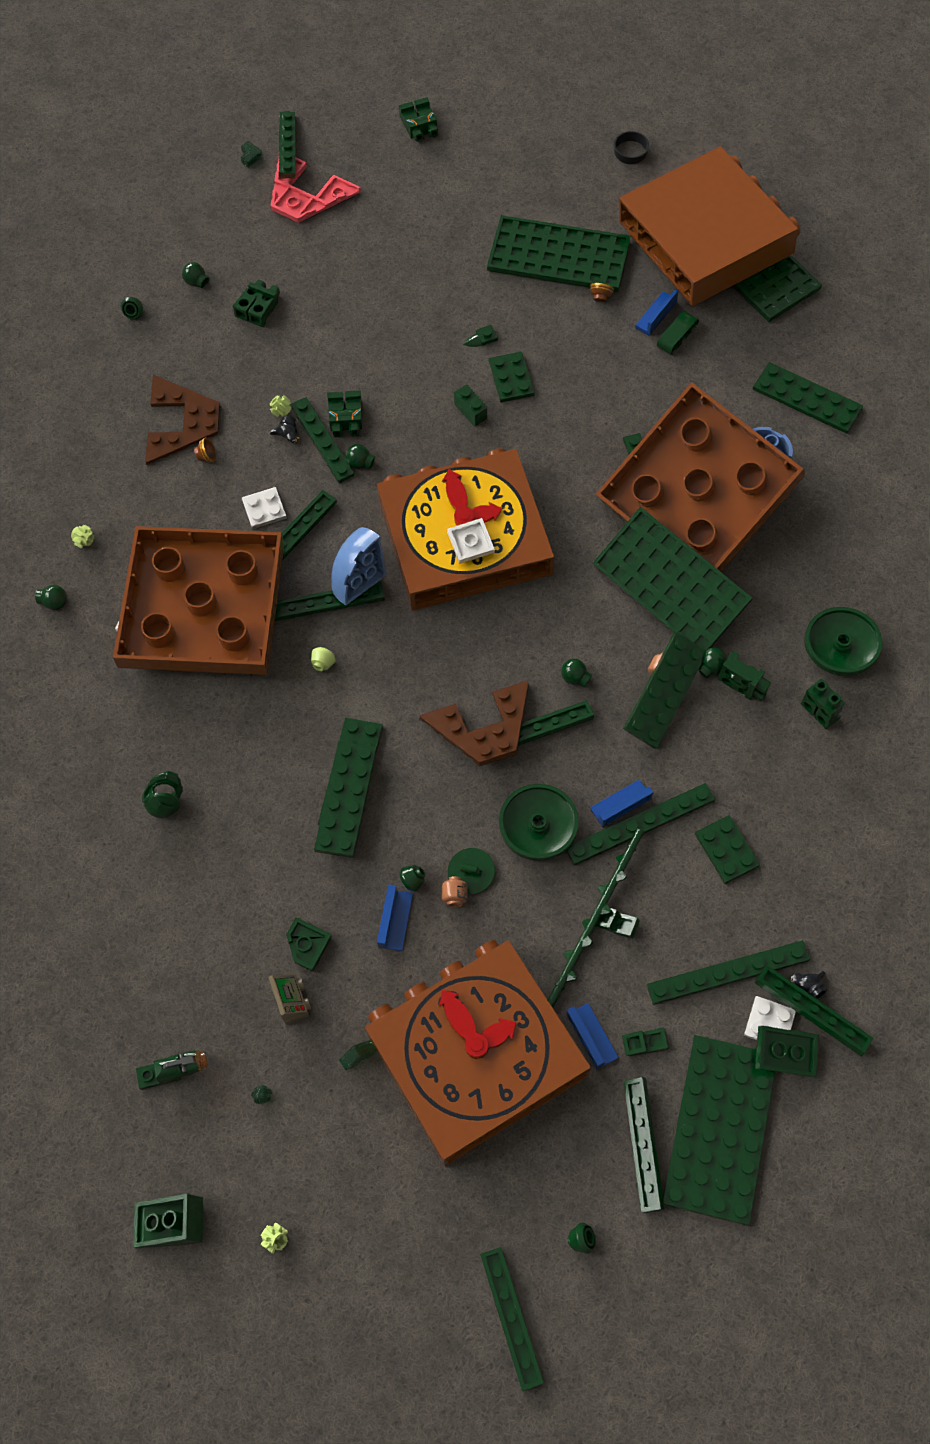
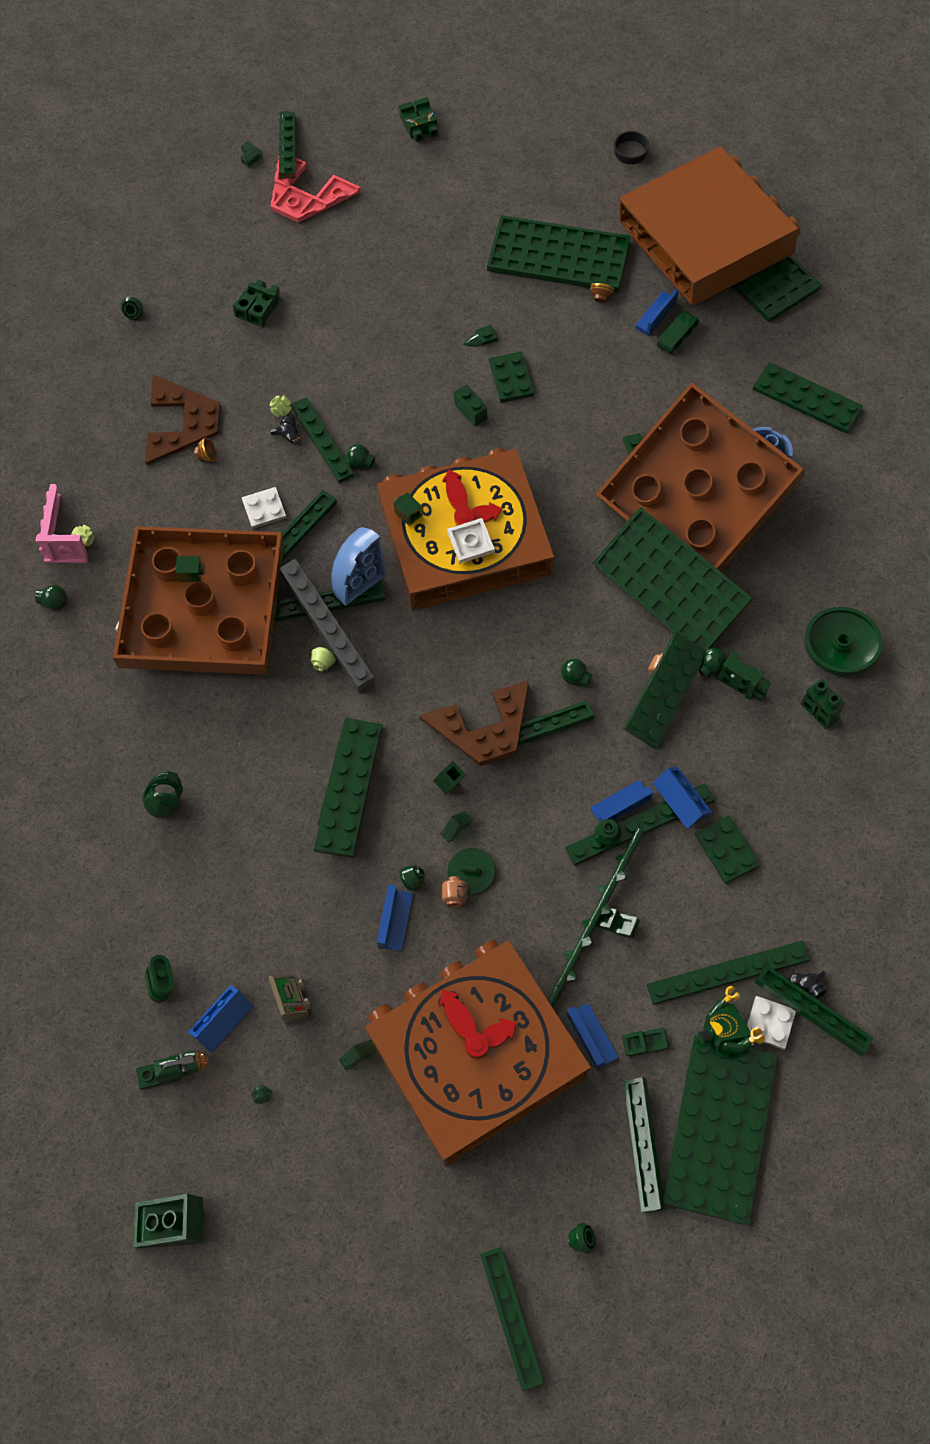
dark green piece [182,262,210,288] -> none
yellowish green gear [261,1223,288,1253] -> none
dark green plate [286,917,332,972] -> none
dark green hips [327,390,362,438] -> none
dark green dish [499,784,578,861] -> none
dark green plate [755,1026,819,1077] -> none
none -> bright pink bracket [36,484,88,563]
none -> dark green brick [145,955,174,1003]
none -> dark green brick [175,556,205,582]
none -> blue panel [188,985,253,1052]
none -> dark grey brick [279,559,375,693]
none -> dark green brick [393,492,423,526]
none -> dark green brick [433,761,466,794]
none -> clear green piece [440,811,473,842]
none -> dark green cone [594,819,622,845]
none -> blue panel [653,766,712,828]
none -> dark green torso [697,986,765,1054]

